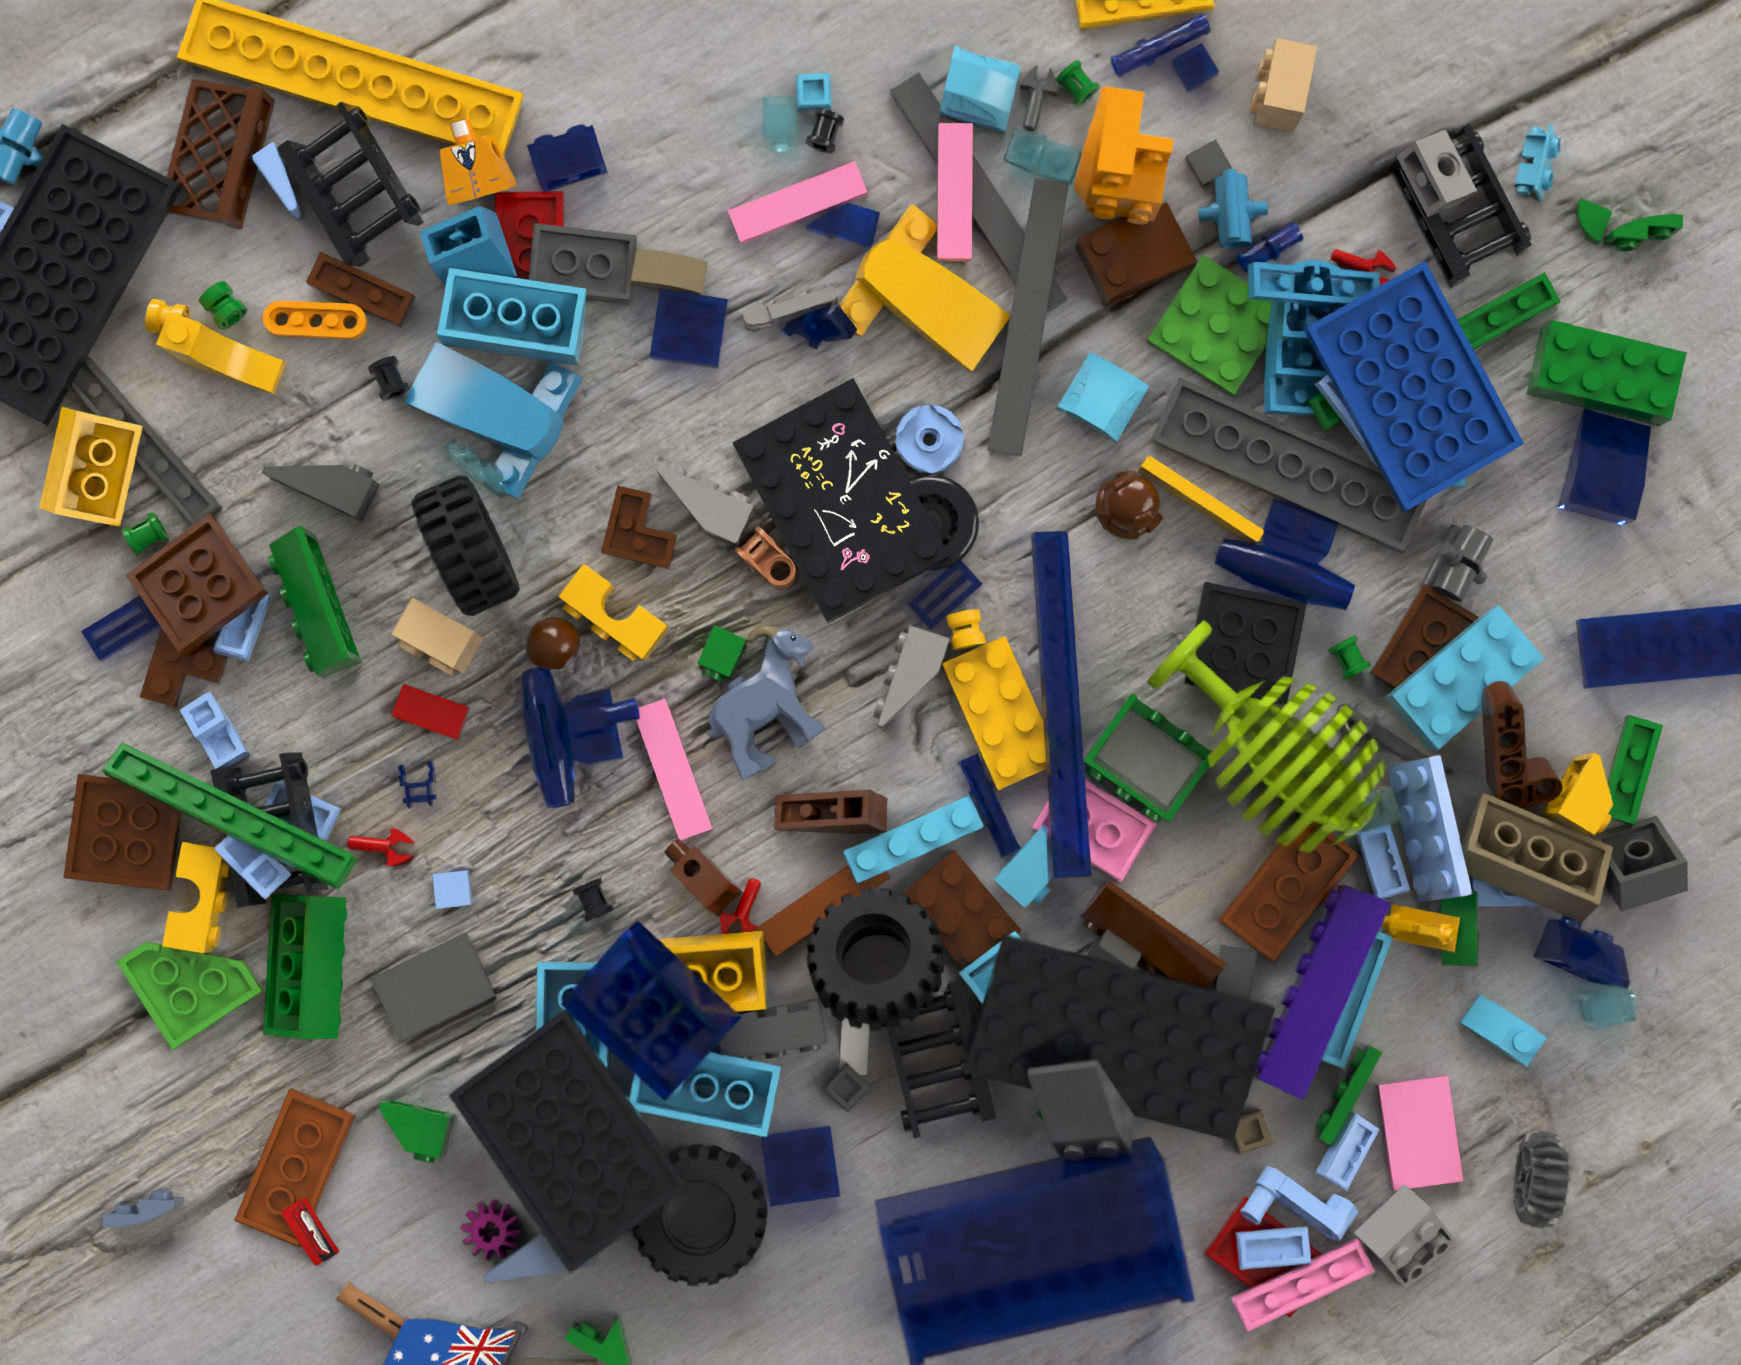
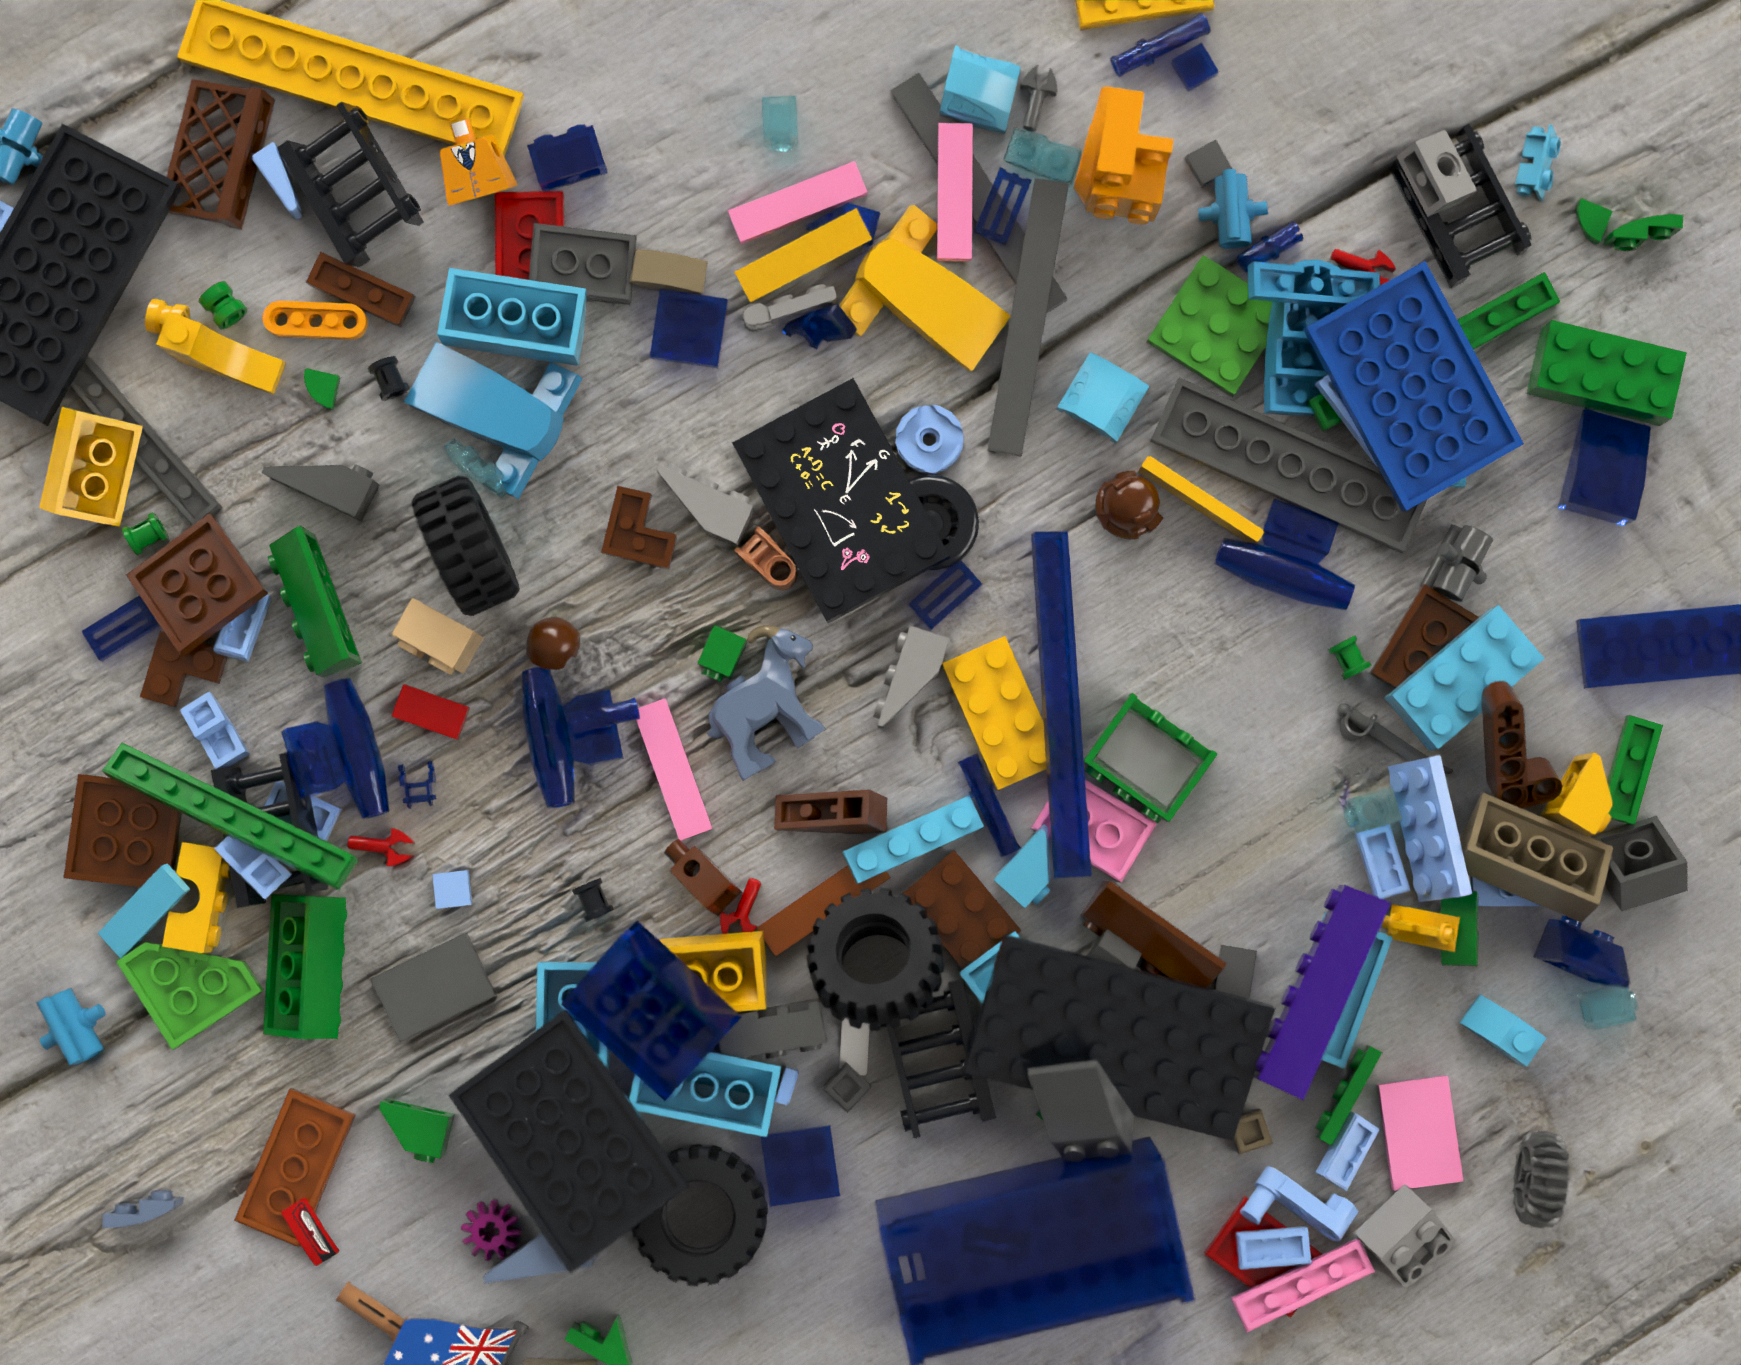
dark azure slope [419,206,517,287] -> none
yellow arch [558,563,669,662] -> none
medium azure tile [796,73,832,111] -> none
black bush [805,108,844,153] -> none
yellow wheel [946,609,986,650] -> none
green bush [1055,60,1100,107] -> none
reddish brown slope [1075,202,1197,308] -> none
lime plant [1146,620,1386,853] -> none
black plate [1183,582,1307,705] -> none
dark orange tile [1218,821,1359,964] -> none
tan brick [1250,38,1317,133] -> none
none -> dark azure pin [36,988,106,1066]
none -> medium azure tile [98,864,190,959]
none -> clear blue plate [281,678,390,819]
none -> green tile [304,368,341,410]
none -> yellow tile [735,208,872,303]
none -> light blue tile [775,1066,799,1105]
none -> clear blue tile [974,167,1032,245]

